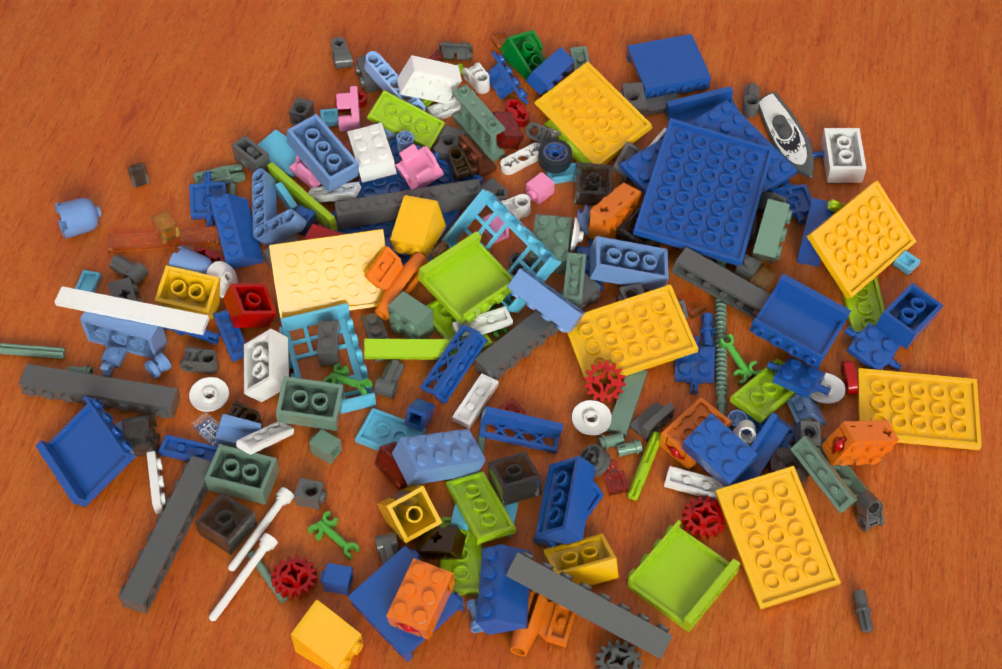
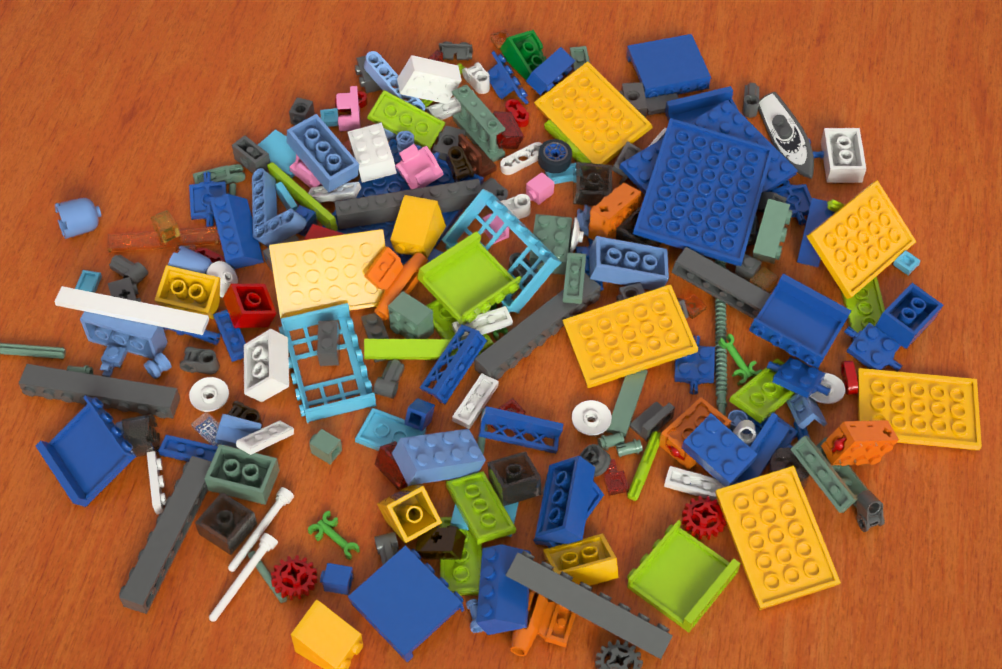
clear smoke slope [126,162,150,188] -> none
sand green brick [276,376,344,431] -> none
dark grey brick [294,478,328,510] -> none
bright green bar [322,363,373,395] -> none
dark grey piece [331,37,353,70] -> none
orange piece [386,558,456,640] -> none
clear orange tile [431,241,449,260] -> none
medium blue brick [507,268,585,333] -> none
dark grey piece [525,122,561,144] -> none
red gear [583,360,626,403] -> none
blue pin [700,313,715,347] -> none
dark grey brick [794,418,821,447] -> none
dark grey axle [852,590,873,633] -> none

